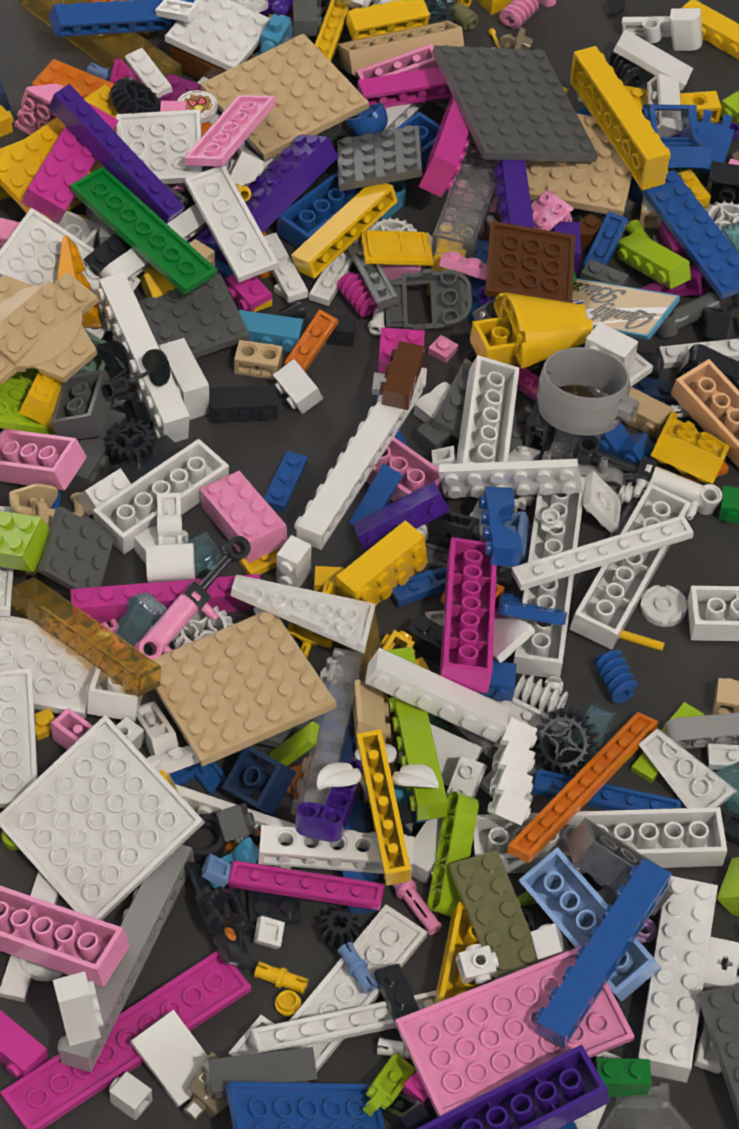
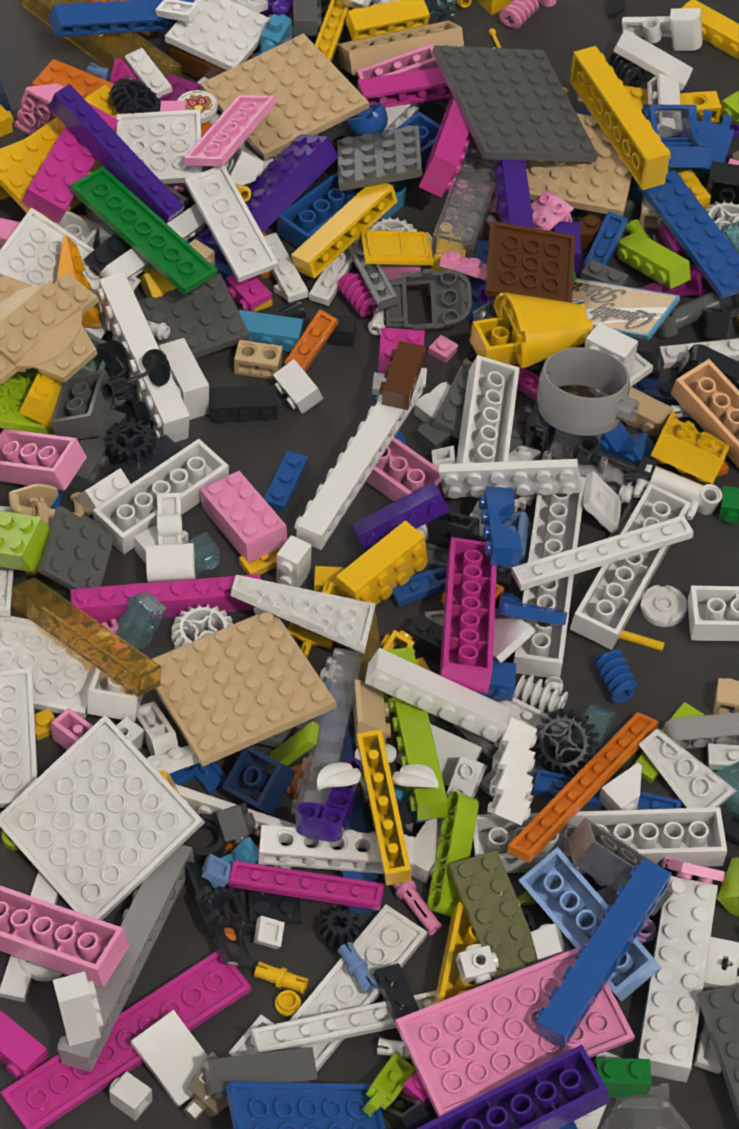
bright pink piece [133,536,251,663] -> none
blue tile [349,463,404,525] -> none
olive brick [451,3,478,31] -> none
dark tan hips [499,27,533,50] -> none
white plate [537,509,563,532] -> none
none -> white pin [146,320,170,340]
none -> white slope [599,762,642,811]
none -> bright pink plate [662,857,725,884]

